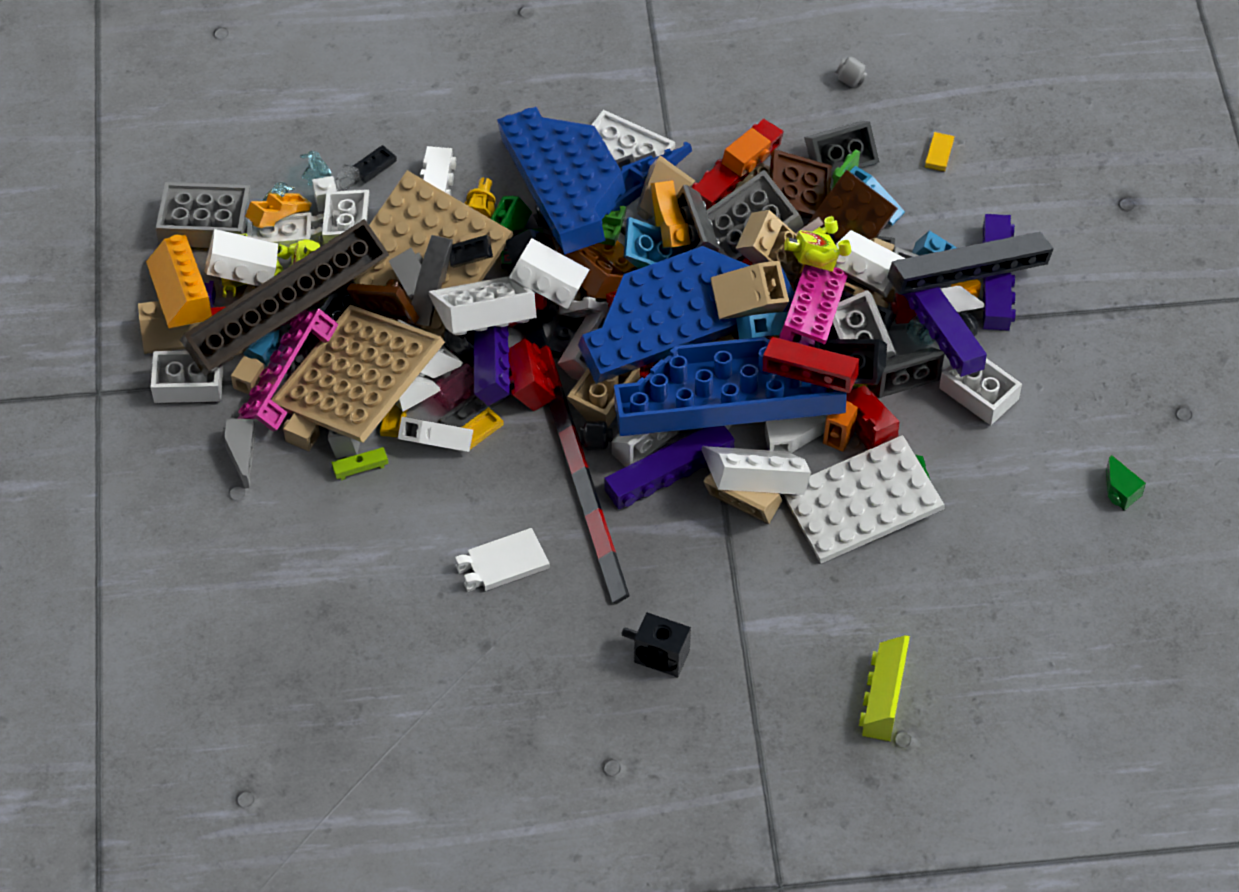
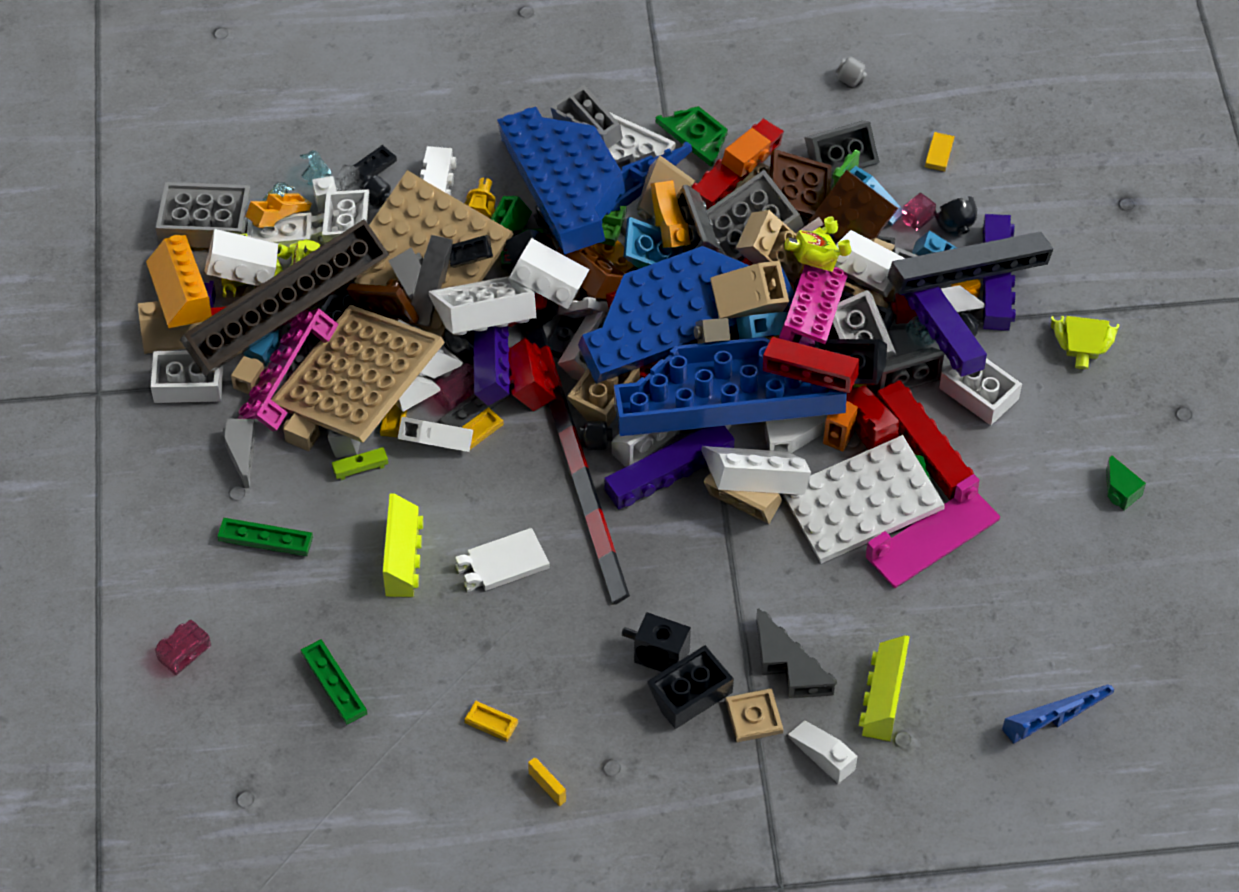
none -> clear pink brick [155,620,212,676]
none -> green plate [217,517,313,556]
none -> green plate [301,639,368,725]
none -> black head [359,175,391,206]
none -> neon yellow slope [383,493,424,597]
none -> yellow tile [464,701,518,742]
none -> yellow tile [528,757,566,807]
none -> light grey wedge [550,85,623,148]
none -> black slope [647,645,734,729]
none -> green wing [655,106,728,167]
none -> dark tan brick [694,318,730,344]
none -> tan tile [725,688,784,742]
none -> dark grey slope [756,609,837,698]
none -> white slope [787,721,857,784]
none -> dark pink bracket [865,474,1000,588]
none -> red brick [877,380,974,500]
none -> clear pink brick [902,192,936,231]
none -> black cylinder [933,196,978,235]
none -> blue wedge [1002,684,1114,744]
none -> neon yellow torso [1051,316,1119,369]

